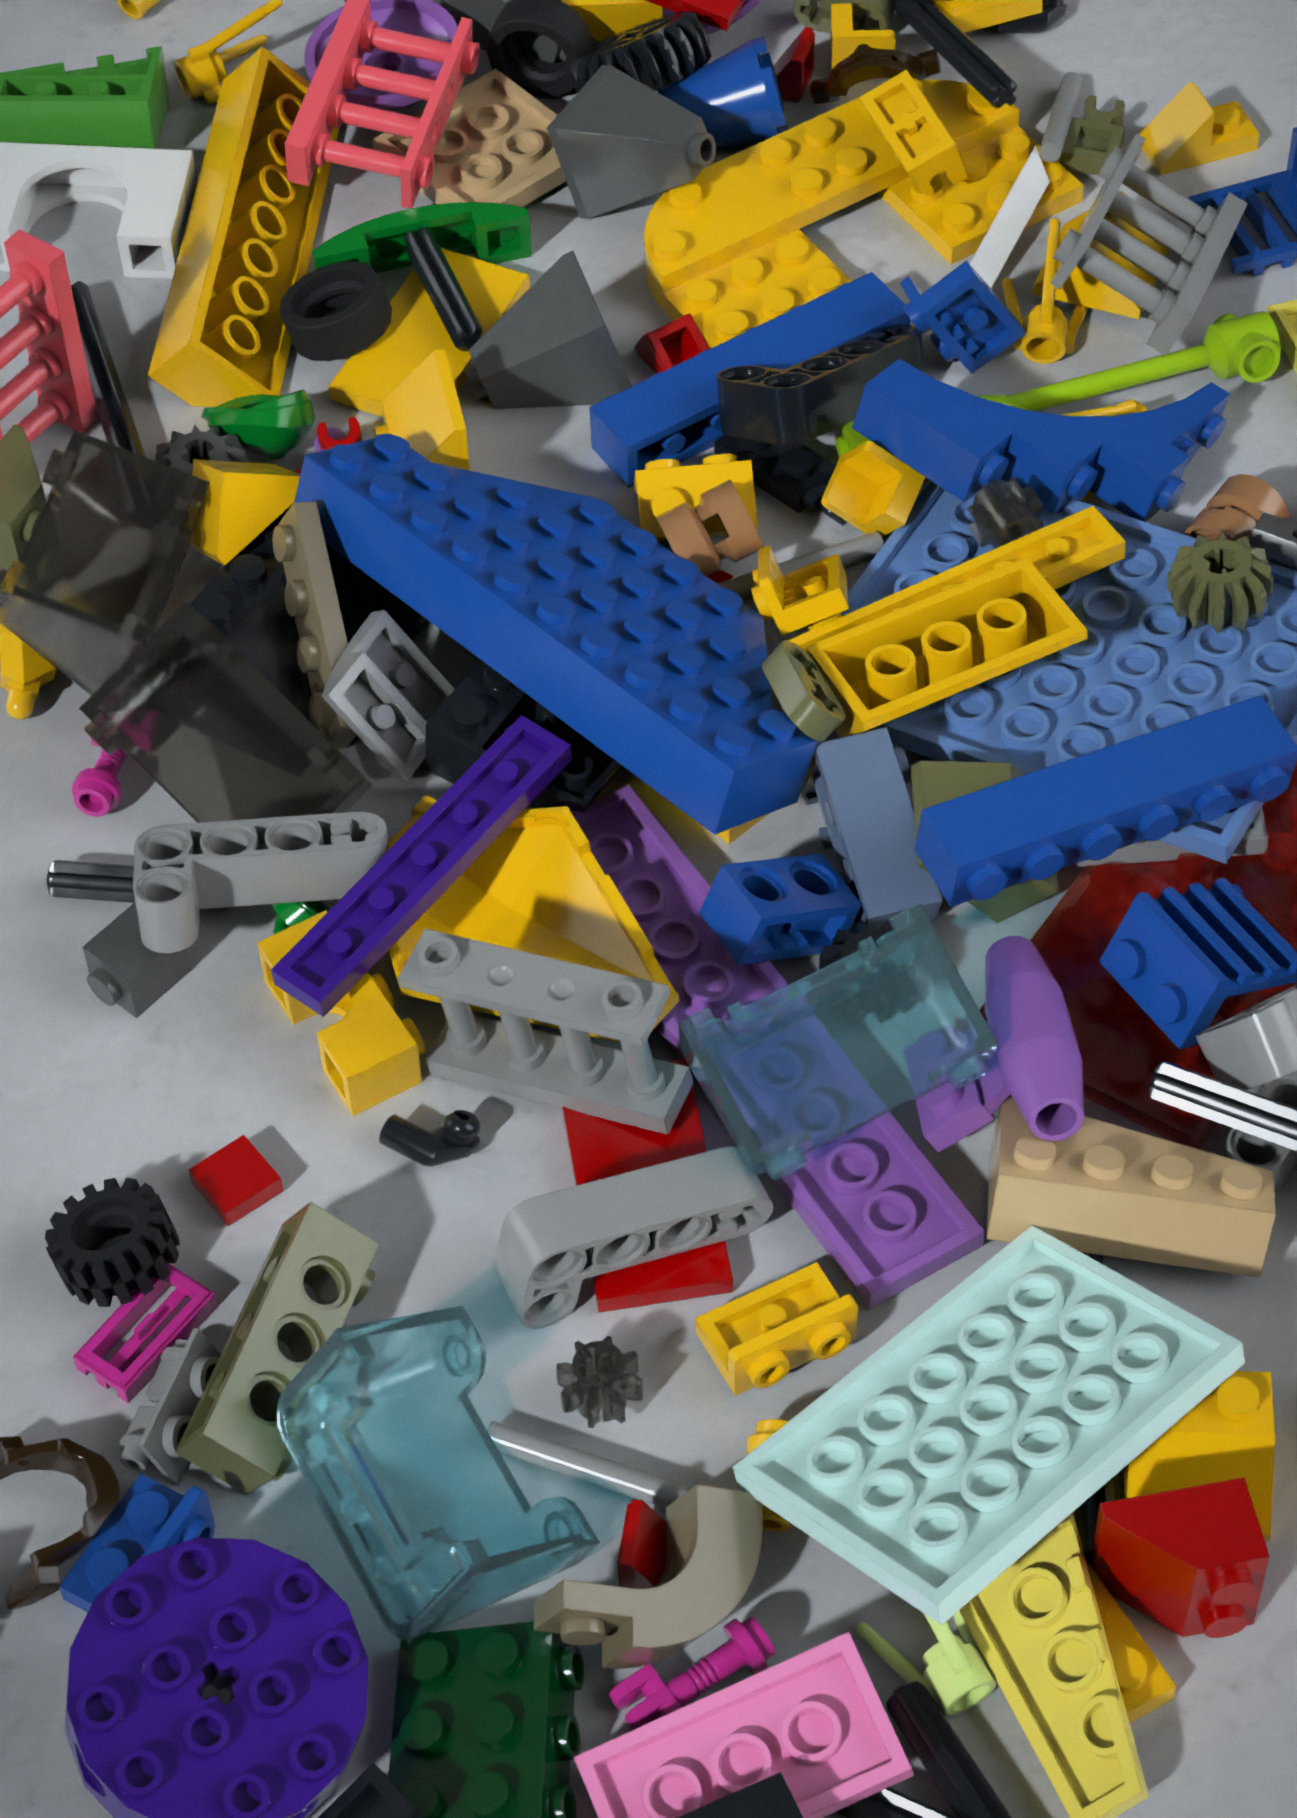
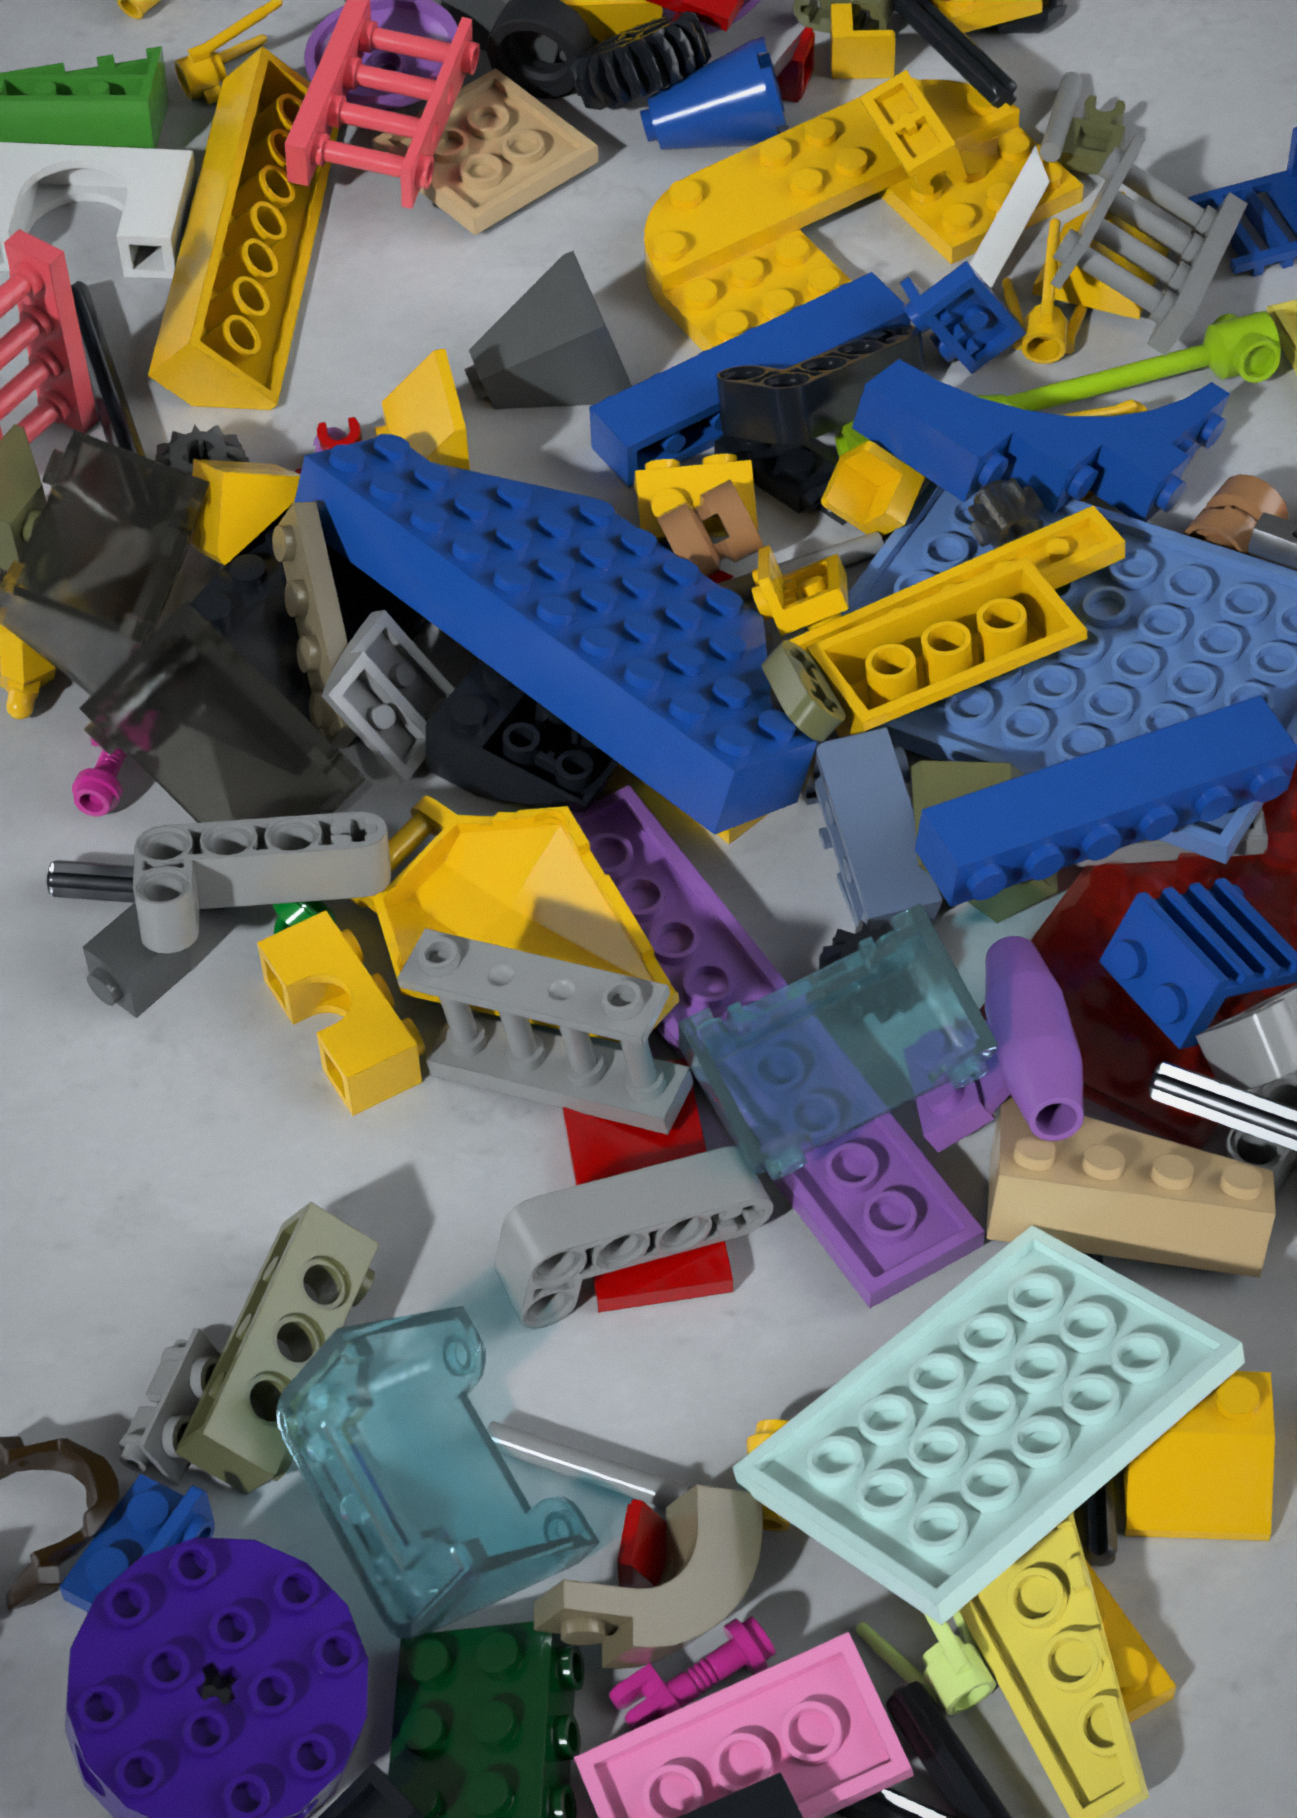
black tyre [45,1178,180,1307] -> none
dark pink tile [73,1263,218,1404] -> none
red tile [188,1135,284,1226] -> none
green hat [201,389,315,460] -> none
dark purple plate [271,715,572,1017] -> none
black tyre [279,262,392,361] -> none
green slope [312,202,532,273] -> none
yellow tile [329,248,530,417] -> none
black arm [379,1110,481,1167] -> none
black axle [404,227,483,351] -> none
dark grey slope [547,65,716,219] -> none
clear smoke gear [556,1336,643,1428] -> none
red slope [634,313,710,374] -> none
yellow bracket [695,1262,858,1396] -> none
blue brick [699,853,862,965] -> none
dark brown helmet [810,44,941,104] -> none
red slope [1090,1477,1270,1638] -> none
yellow slope [1139,82,1260,176] -> none
olive gear [1168,531,1273,634] -> none

